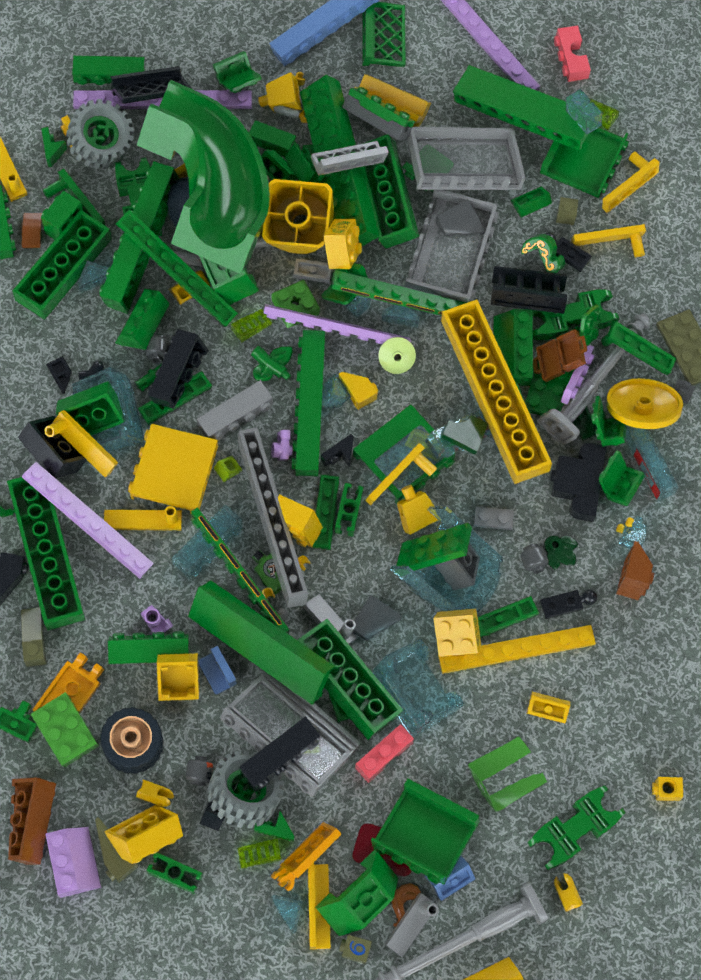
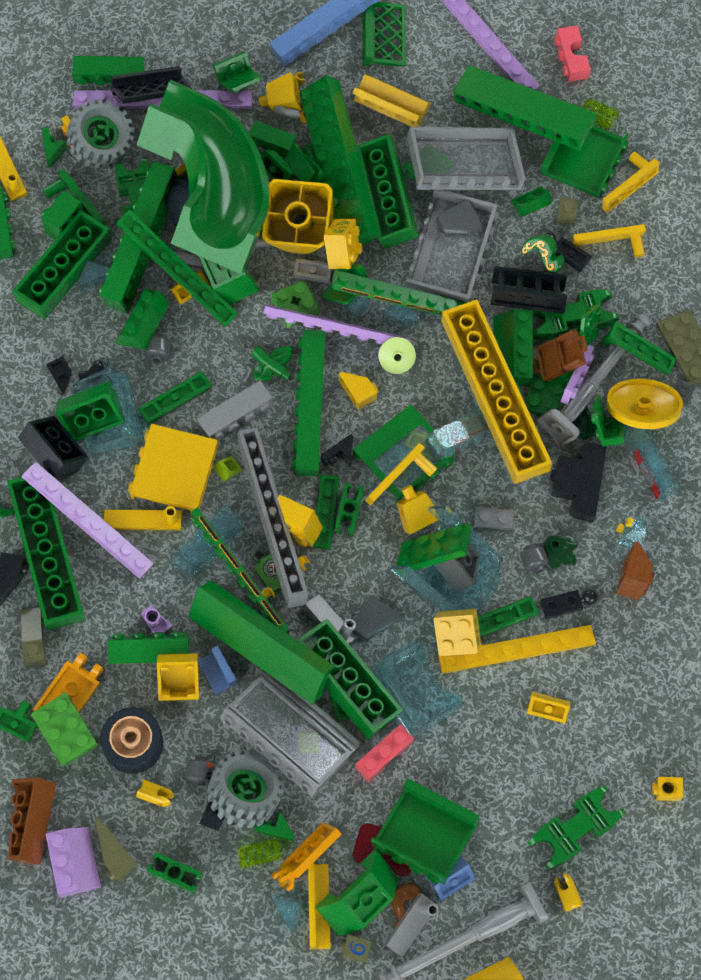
dark orange slope [22,213,42,248] -> none
yellow piece [44,410,118,477] -> none
yellow slope [105,805,183,864] -> none
green pin [135,363,162,392] -> none
black wedge [148,329,209,409] -> none
clear neon green slope [231,309,272,343] -> none
black wedge [239,716,321,792] -> none
lavender plate [271,430,293,461] -> none
light grey fence [311,141,389,176] -> none
clear light blue slope [322,374,351,408] -> none
piece [342,87,415,141] -> none
tile [441,415,488,455] -> none
bright green piece [468,737,547,812] -> none
clear light blue piece [566,89,602,134] -> none
green bracket [599,451,645,506] -> none

